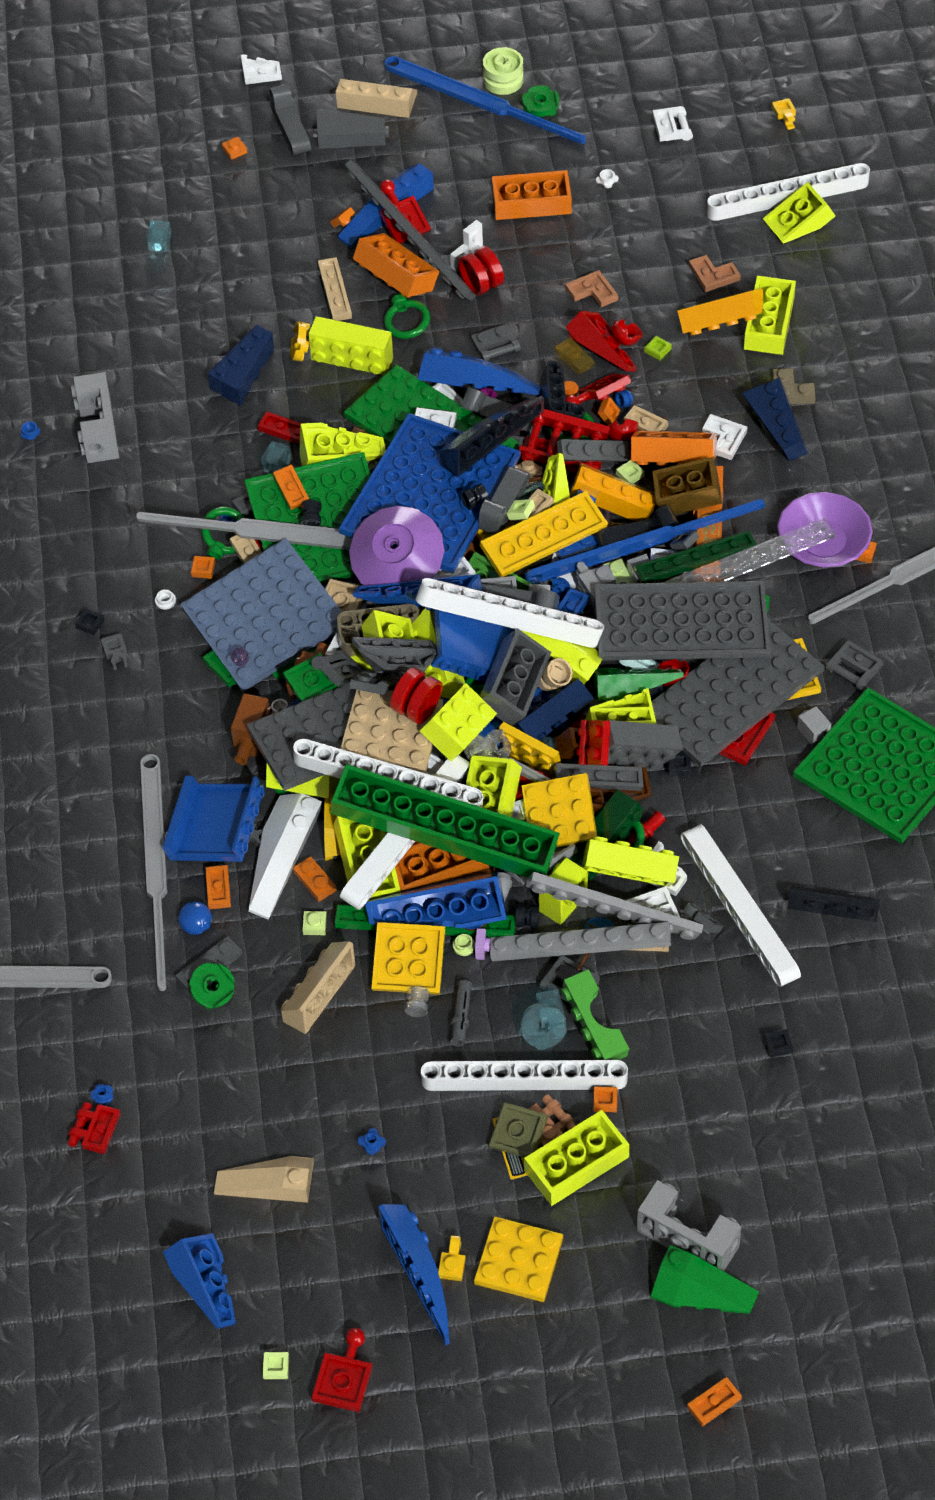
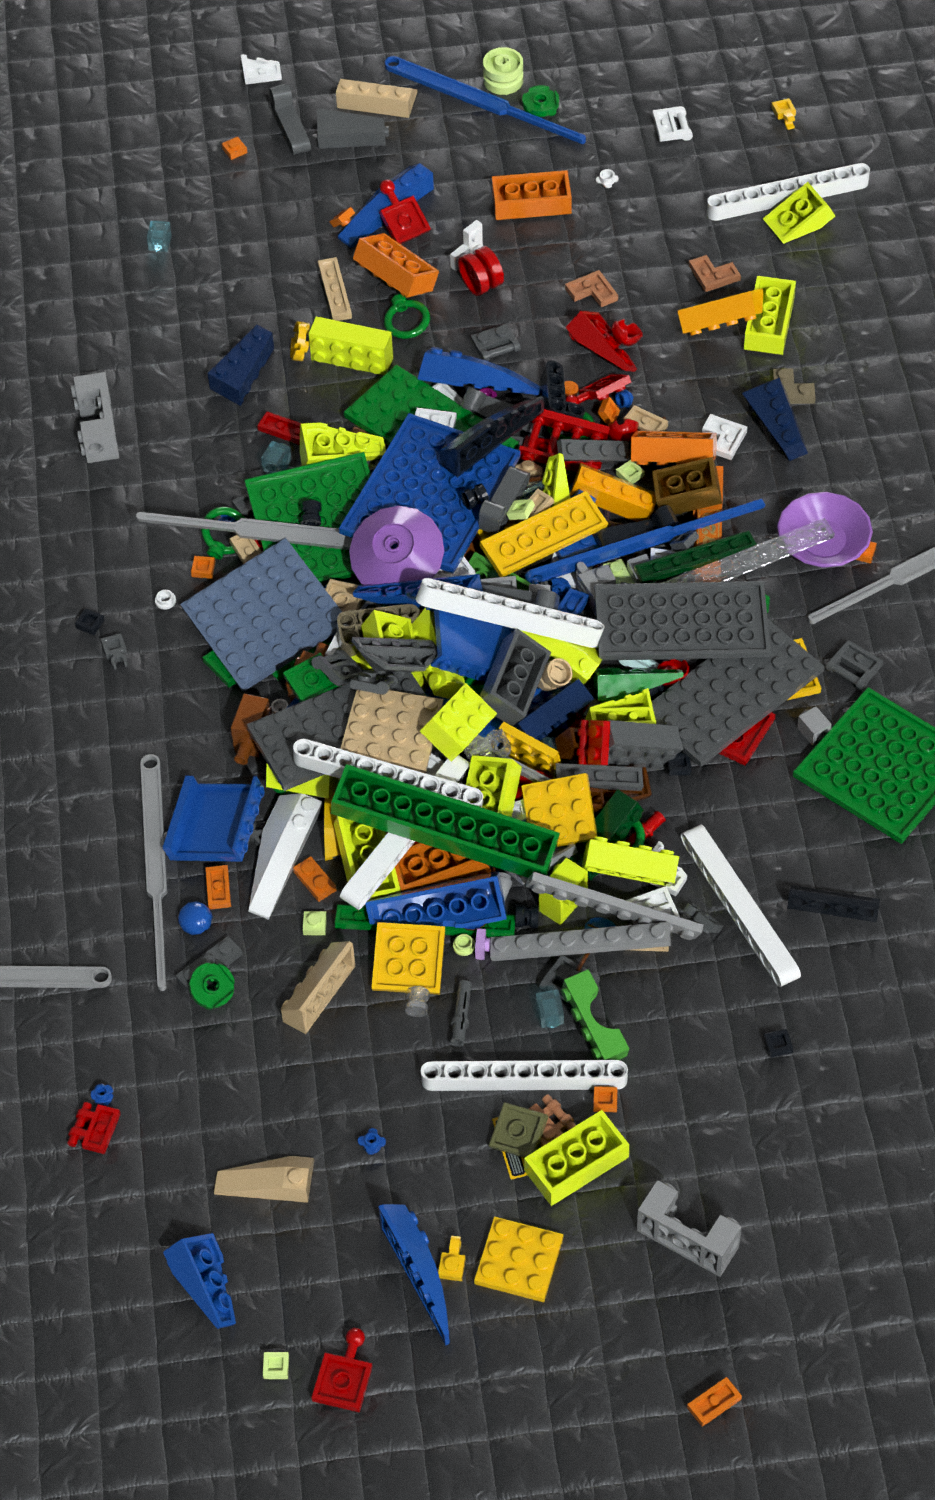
blue plate [21,421,40,440] -> none
clear purple hinge [231,647,249,666] -> none
orange plate [273,465,309,510] -> none
dark grey plate [345,159,477,301] -> none
red wheel [390,667,443,724] -> none
clear light blue plate [521,1003,567,1050] -> none
clear yellow plate [555,338,595,374] -> none
lime tile [644,336,672,361] -> none
green wedge [651,1245,759,1314] -> none

